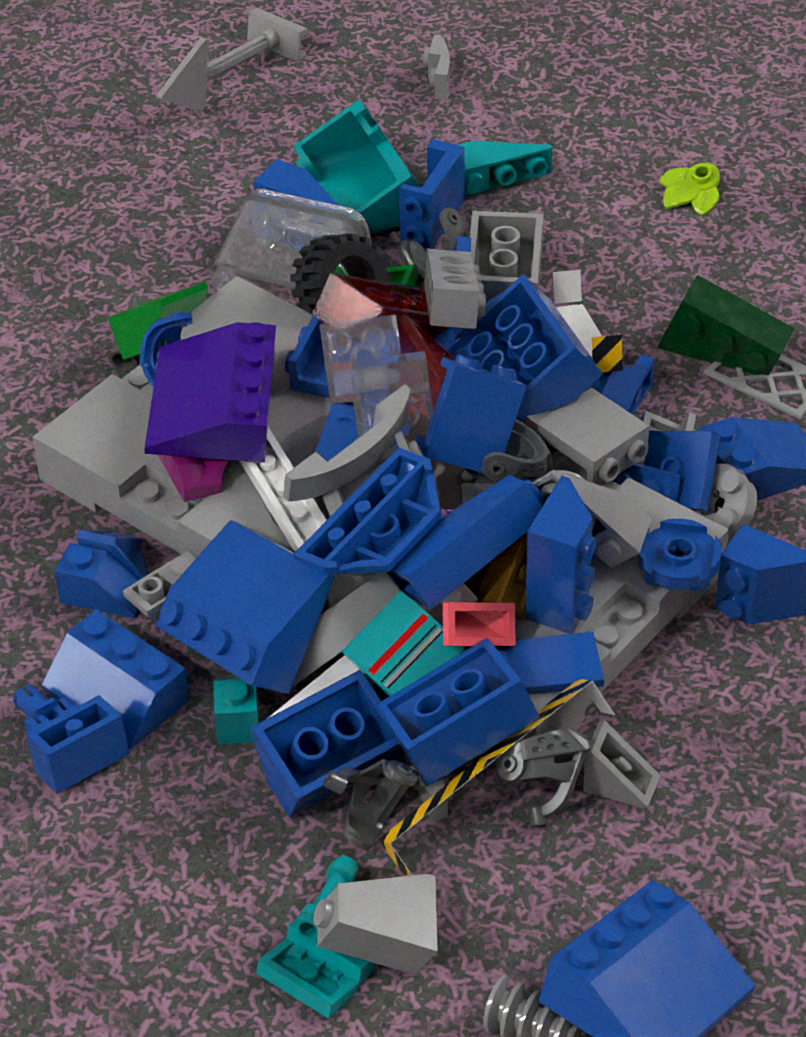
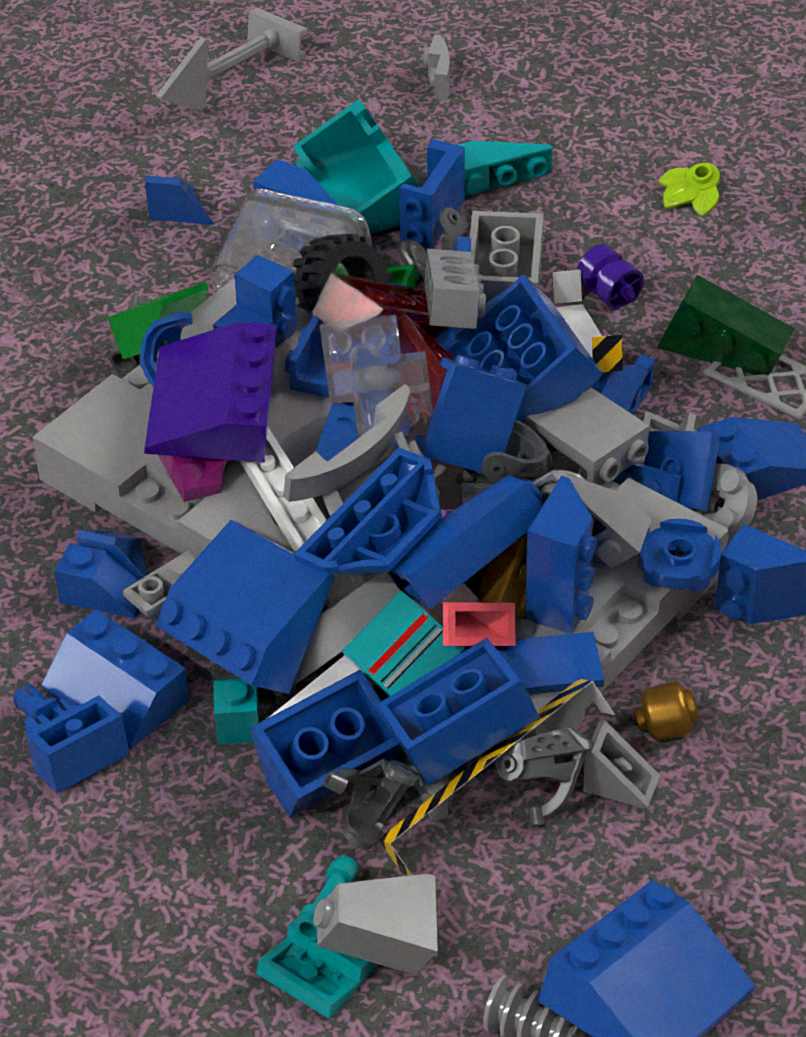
none -> blue slope [145,175,215,225]
none -> blue brick [213,255,298,349]
none -> dark purple wheel [576,244,644,310]
none -> pearl gold head [634,681,700,741]

